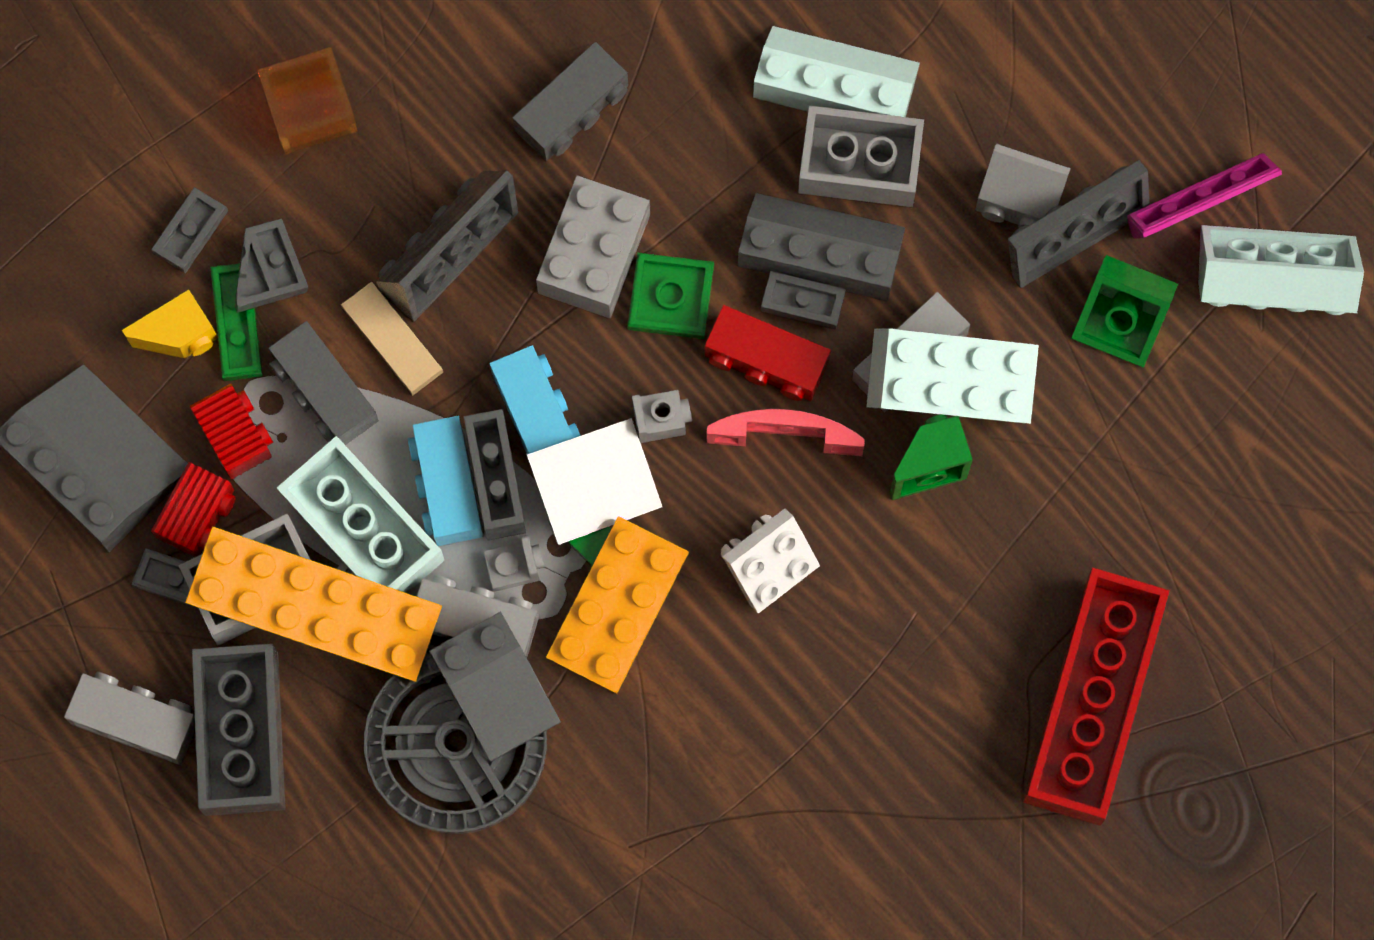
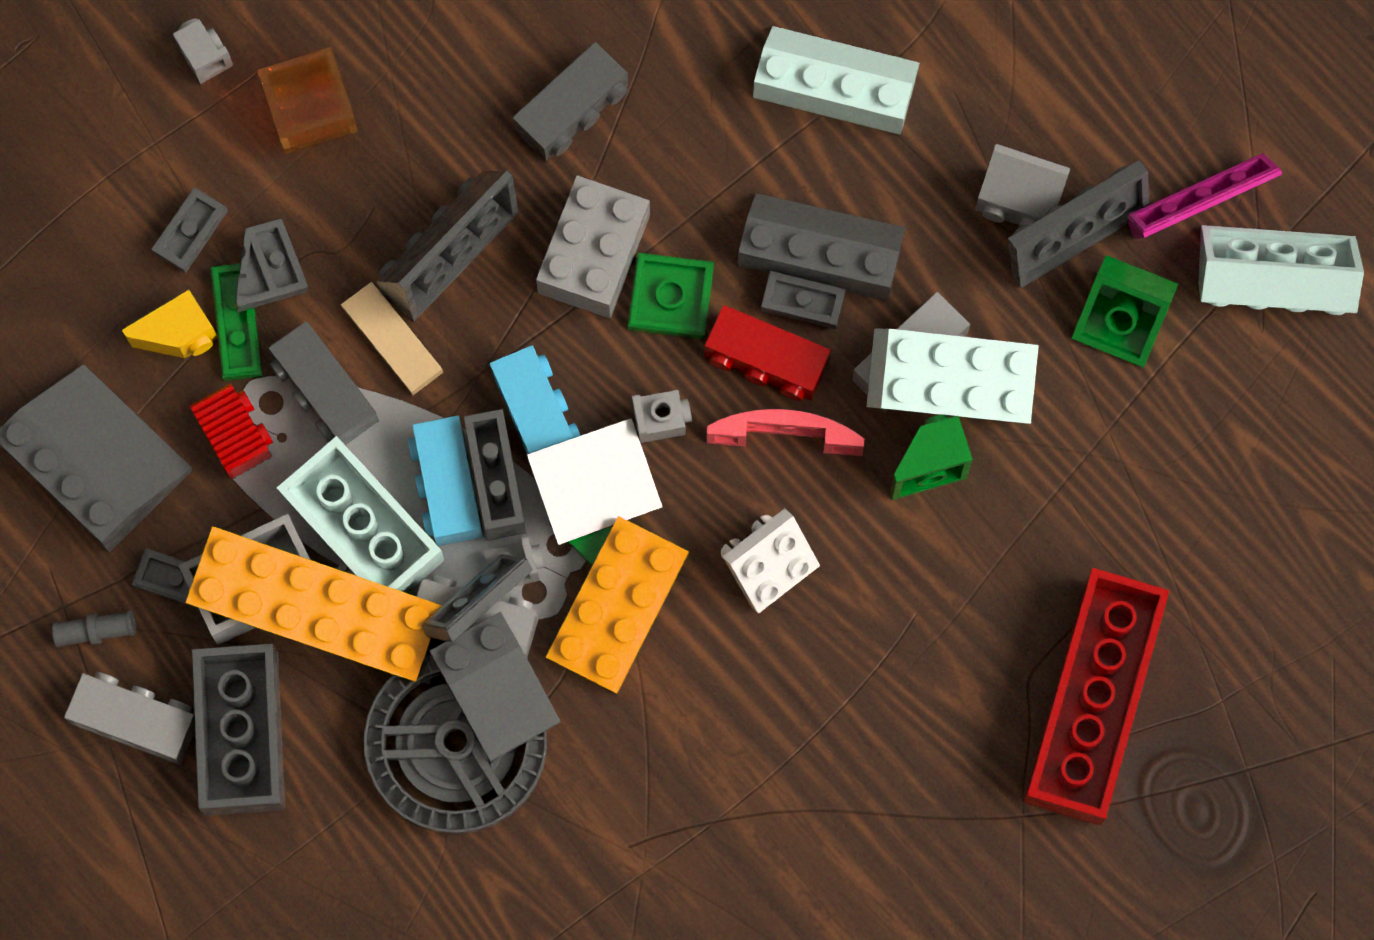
red brick [151,462,236,557] -> none
light grey brick [798,106,924,207] -> none
none -> dark grey pin [52,610,136,647]
none -> light grey brick [173,18,233,84]
none -> dark grey tile [421,554,533,642]

